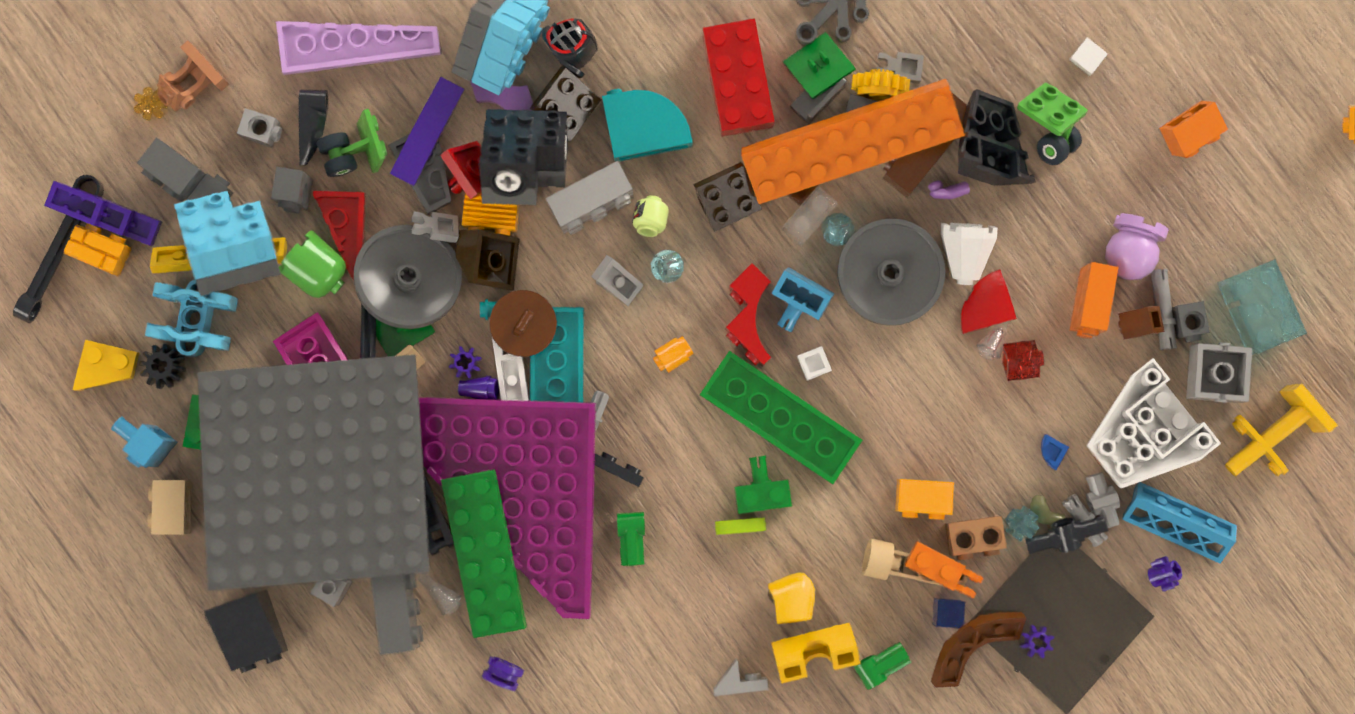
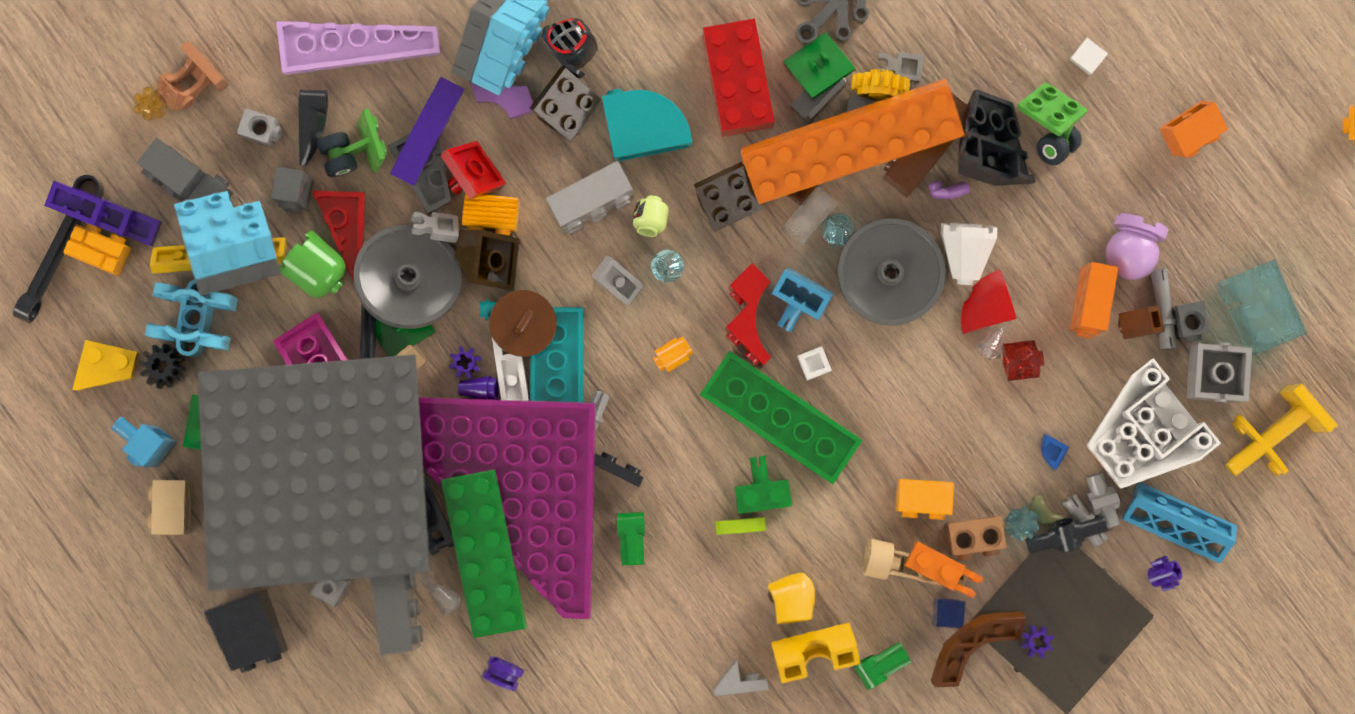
black piece [479,109,568,205] -> none

